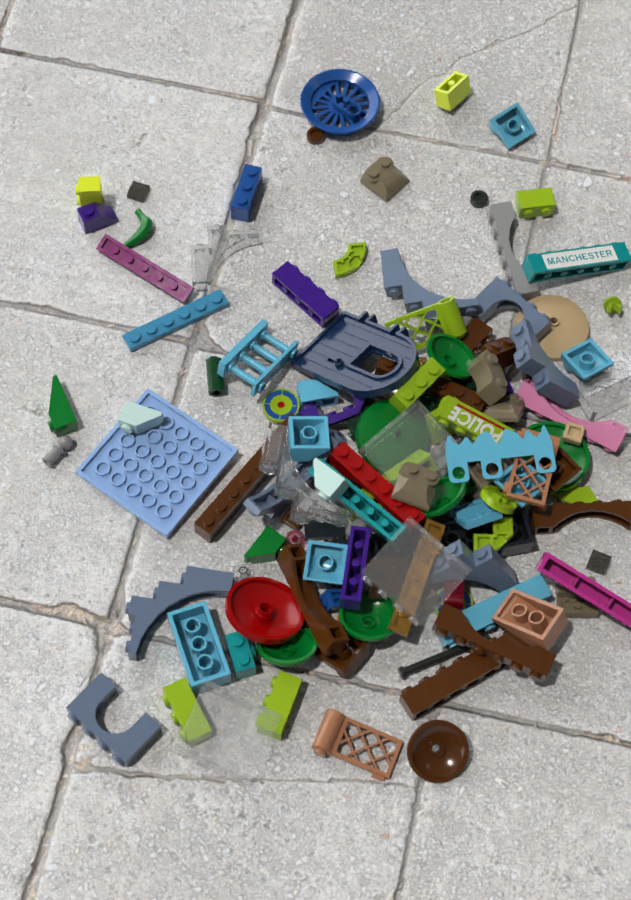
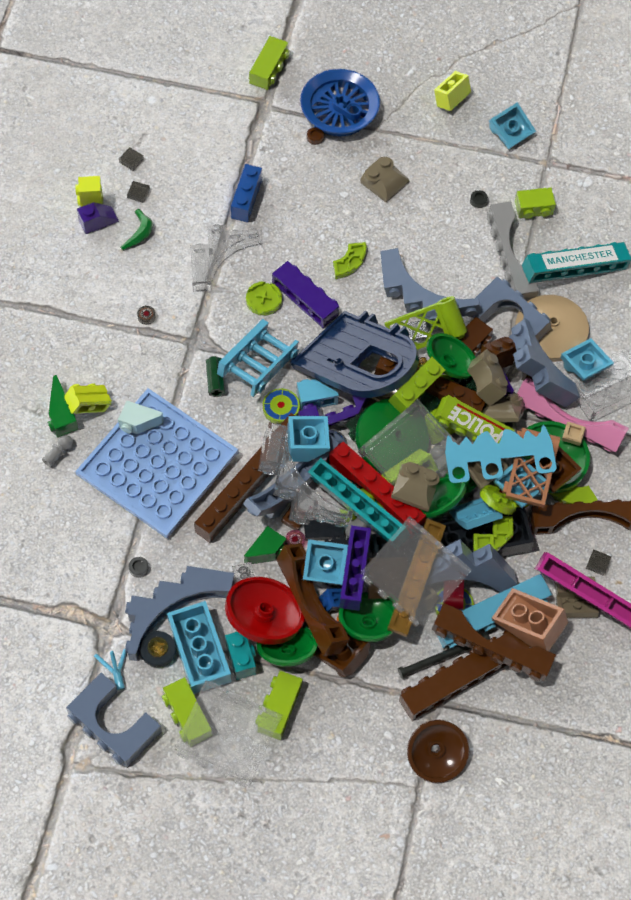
magenta plate [96,233,195,304] -> none
dark azure plate [122,289,229,352] -> none
nougat piece [311,708,403,782] -> none
light aqua slope [313,458,349,504] -> none
lime plate [603,296,622,314] -> none
none -> neon yellow brick [64,383,112,414]
none -> medium azure plant [94,649,126,690]
none -> clear smoke tile [119,147,144,171]
none -> dark grey tile [129,557,149,578]
none -> clear smoke tile [137,306,156,325]
none -> black wheel [140,631,177,668]
none -> lime tile [246,281,282,316]
none -> lime brick [249,36,290,90]
none -> clear plate [407,321,428,341]

